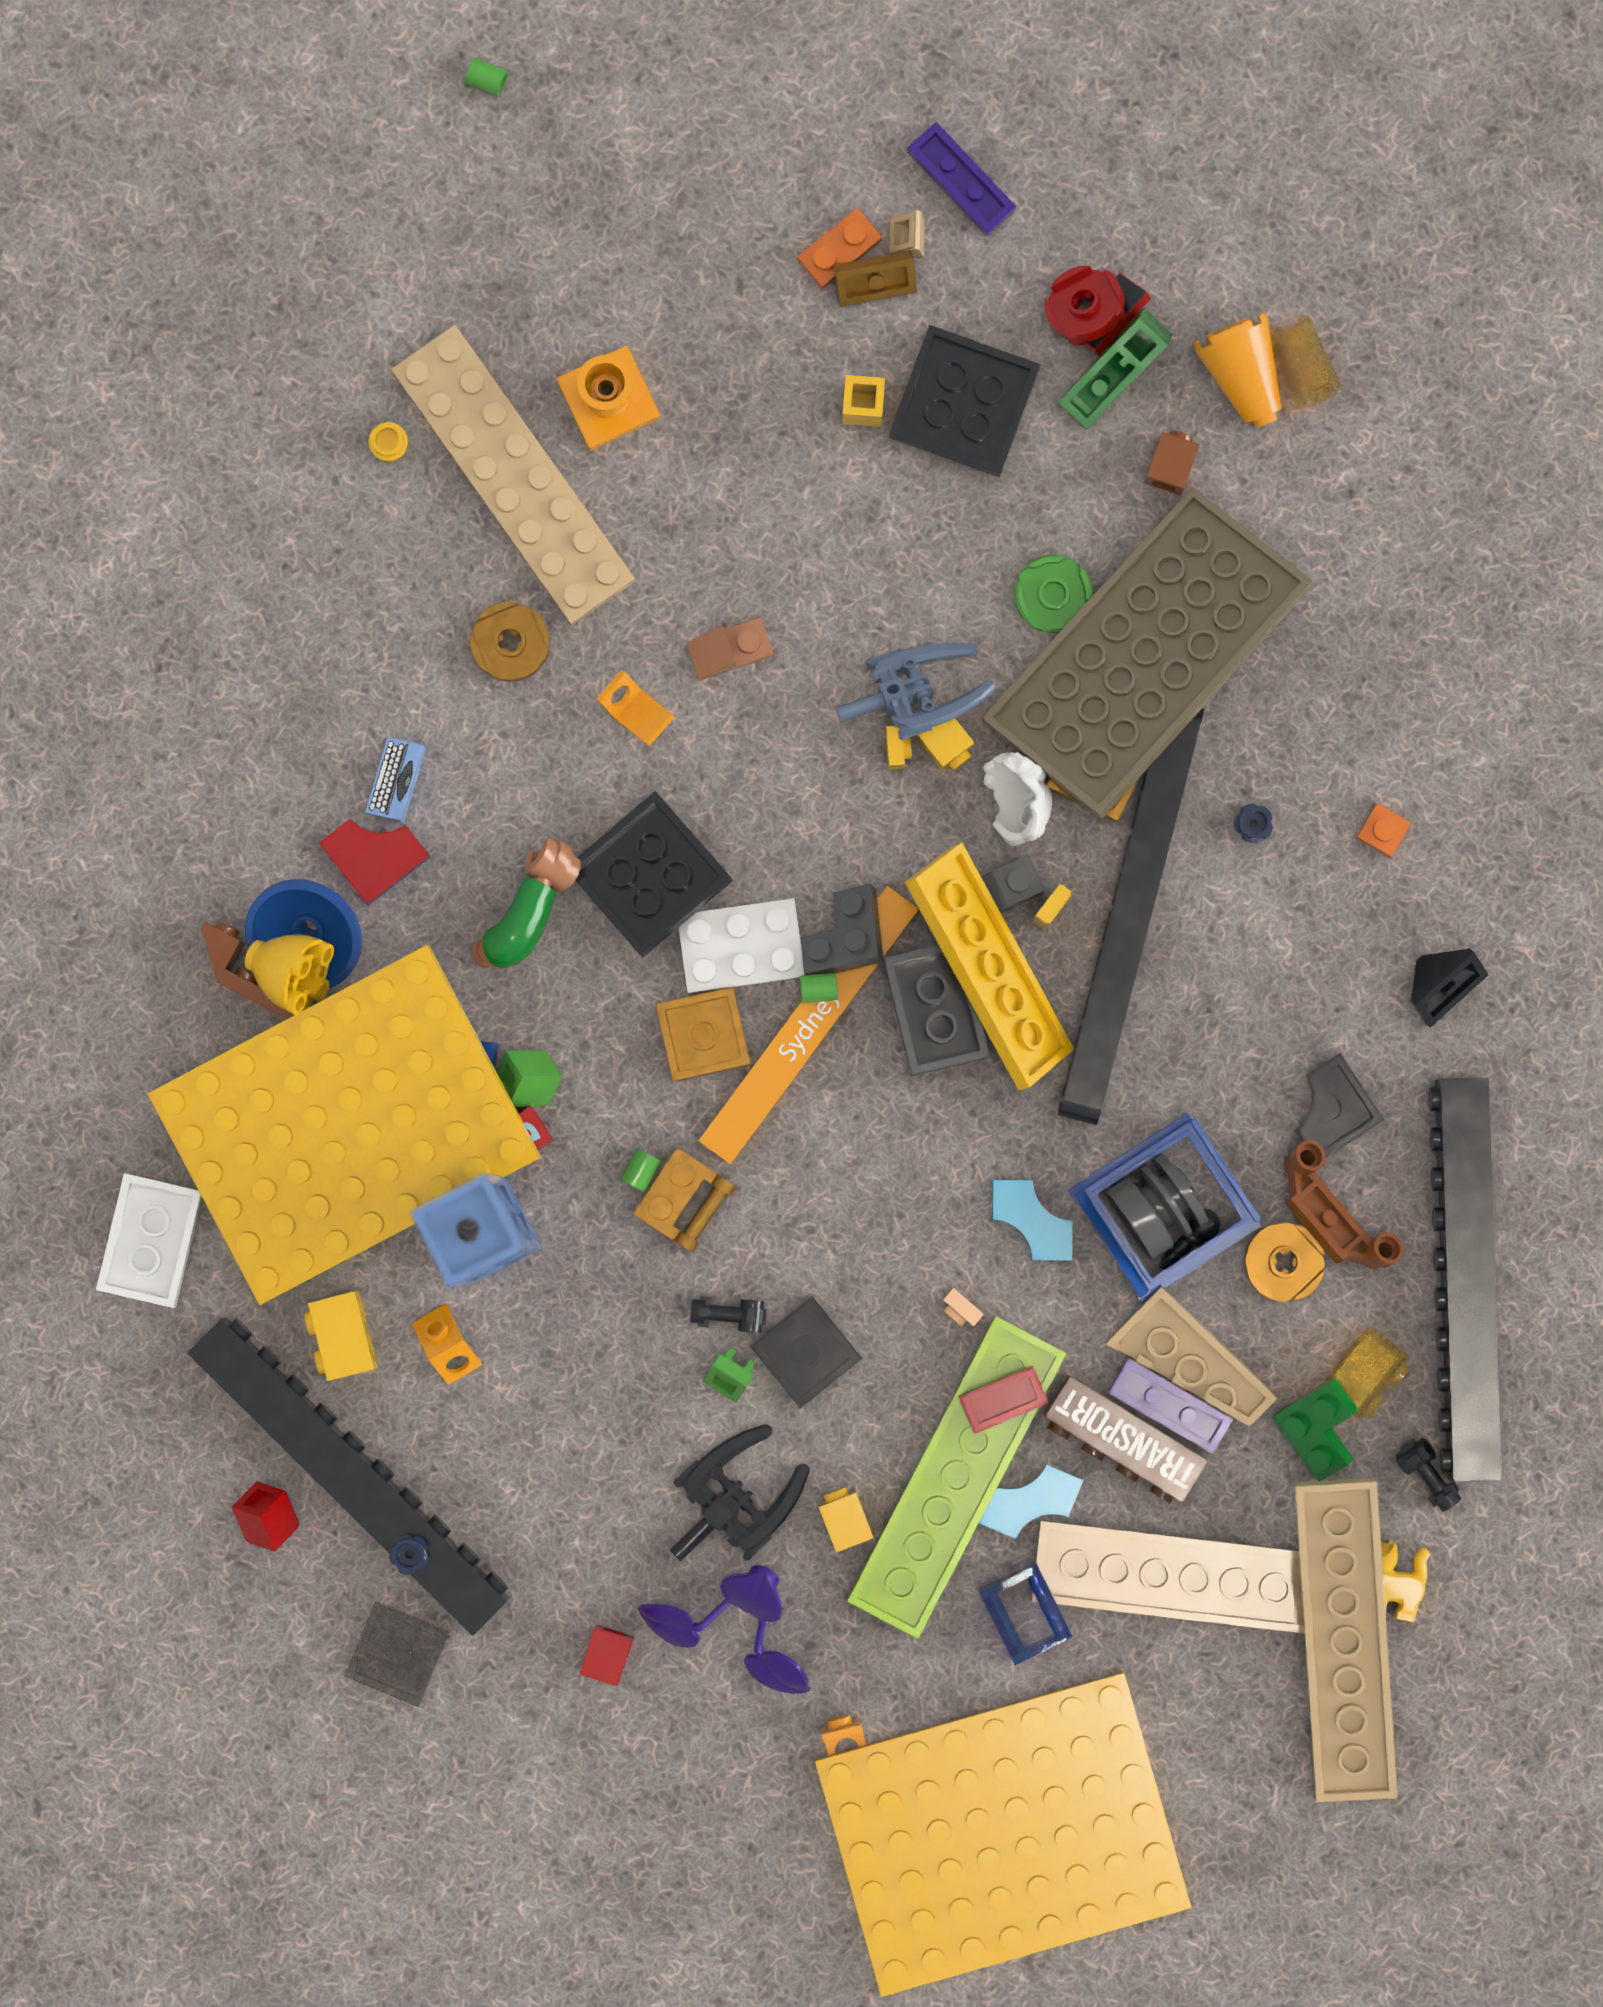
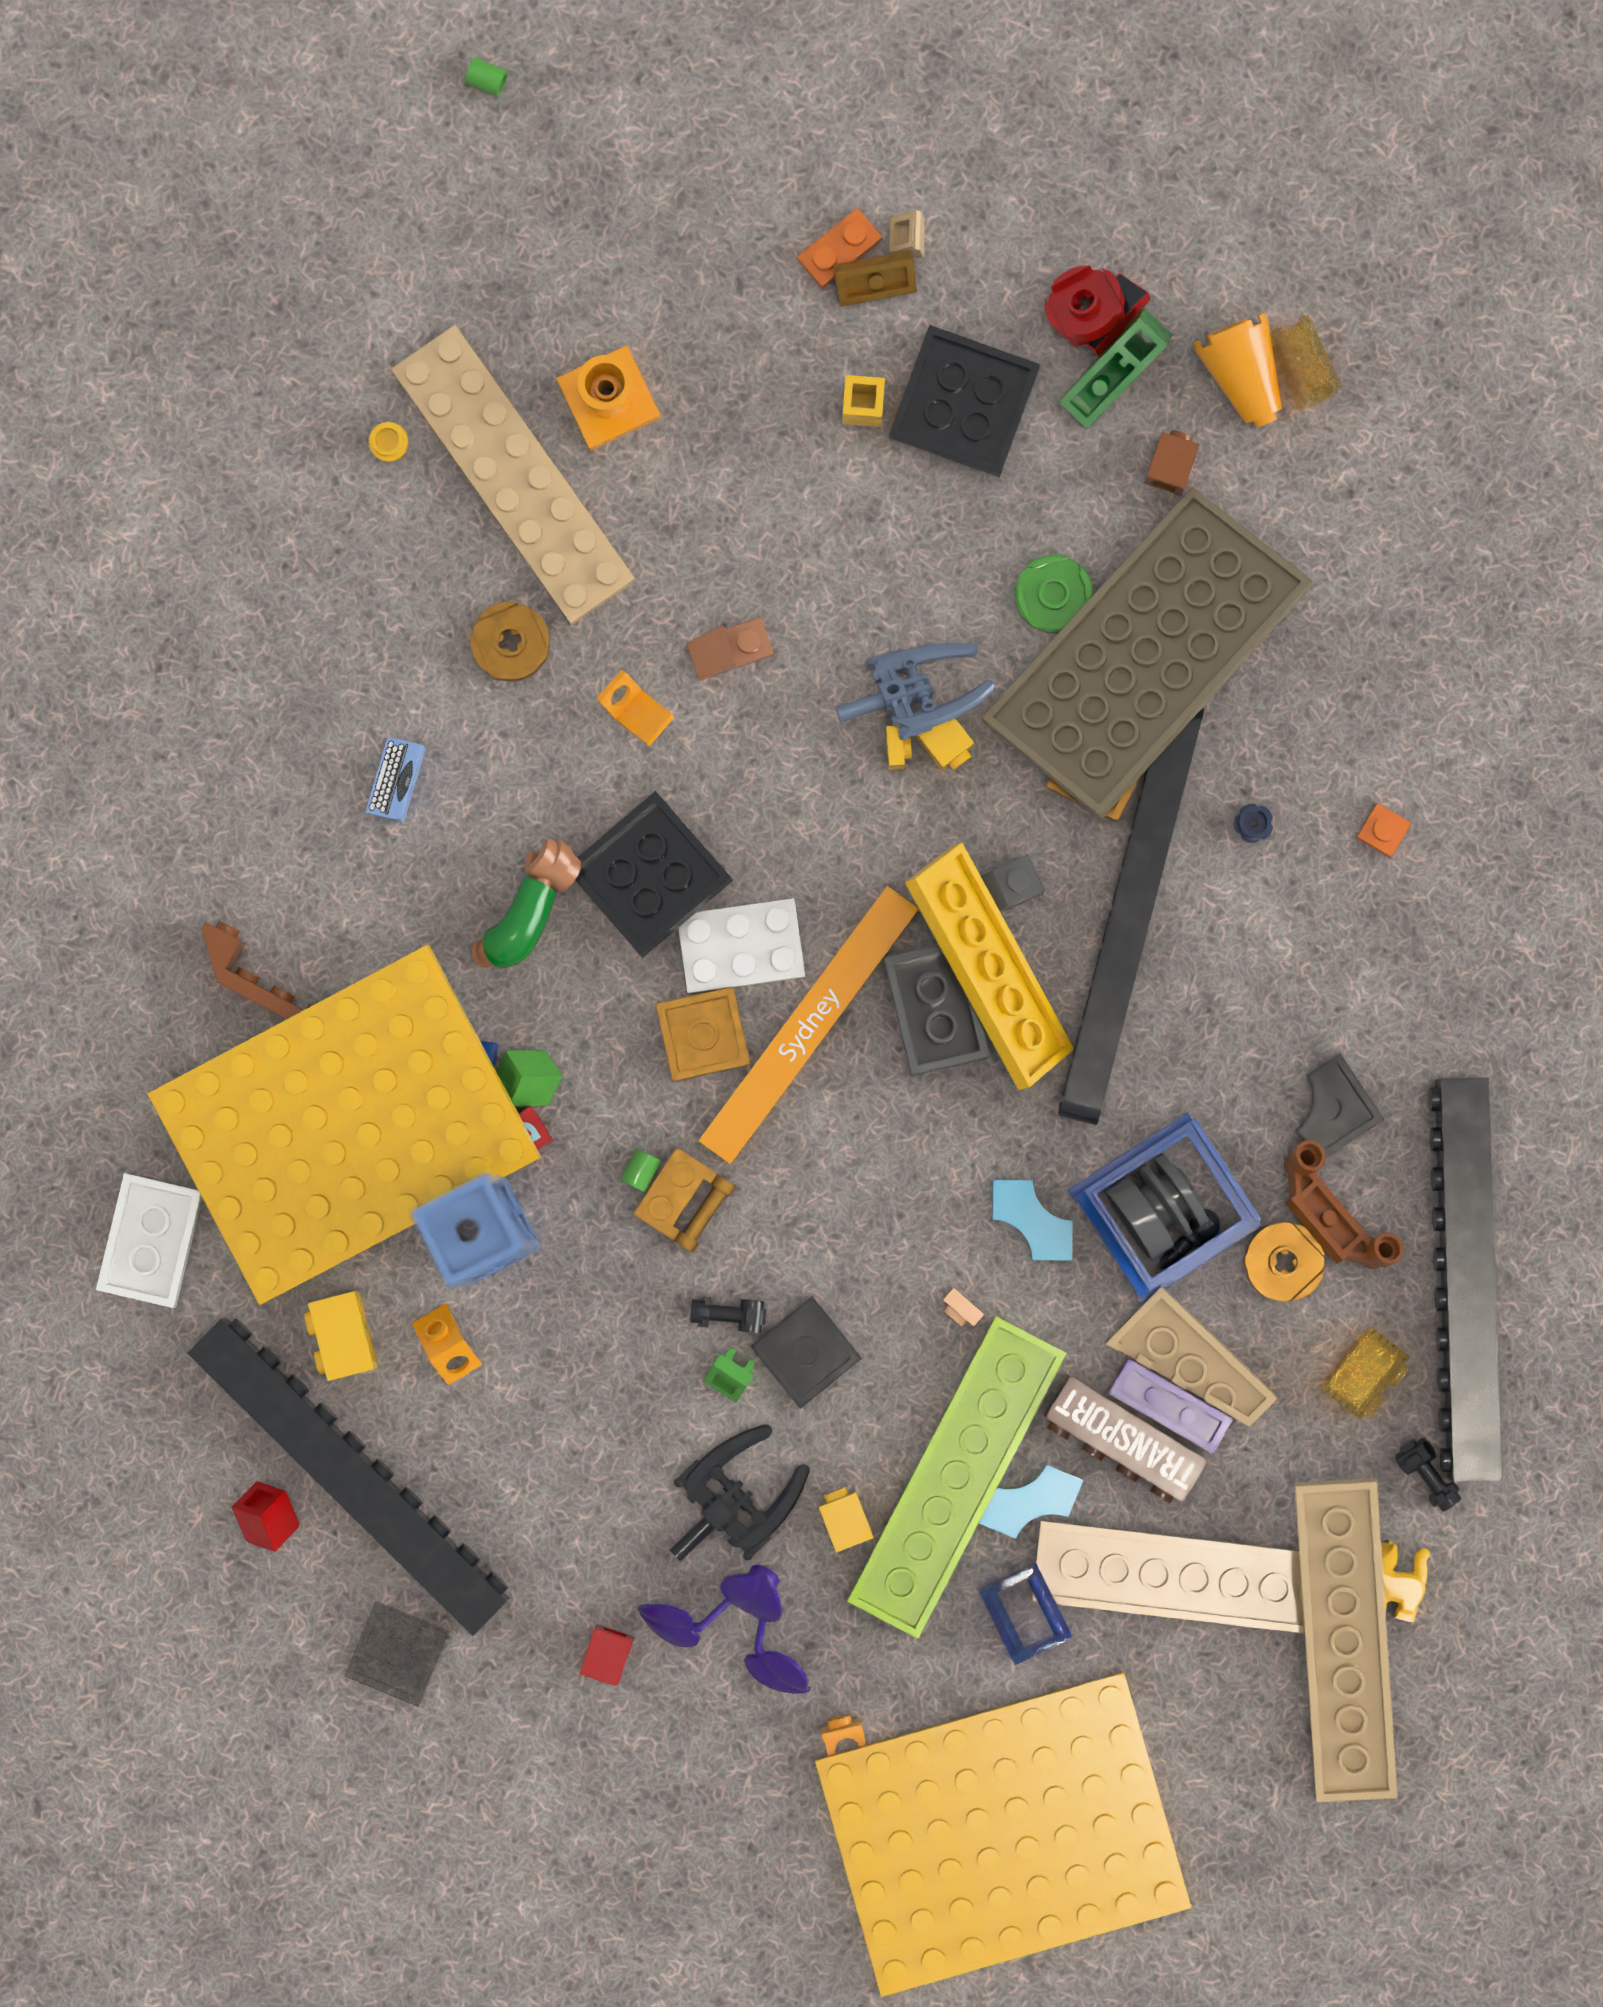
blue dish [245,879,362,989] -> none
yellow piece [245,934,334,1015] -> none
red tile [319,819,431,906] -> none
dark blue plate [389,1534,429,1575] -> none
bright green hinge [800,972,838,1003] -> none
dark grey plate [801,884,884,975] -> none
dark purple plate [907,122,1016,236] -> none
tile [958,1366,1048,1434] -> none
white hair [983,752,1052,846] -> none
yellow tile [1032,883,1071,930] -> none
green plate [1272,1377,1359,1481] -> none
black slope [1411,948,1488,1028] -> none

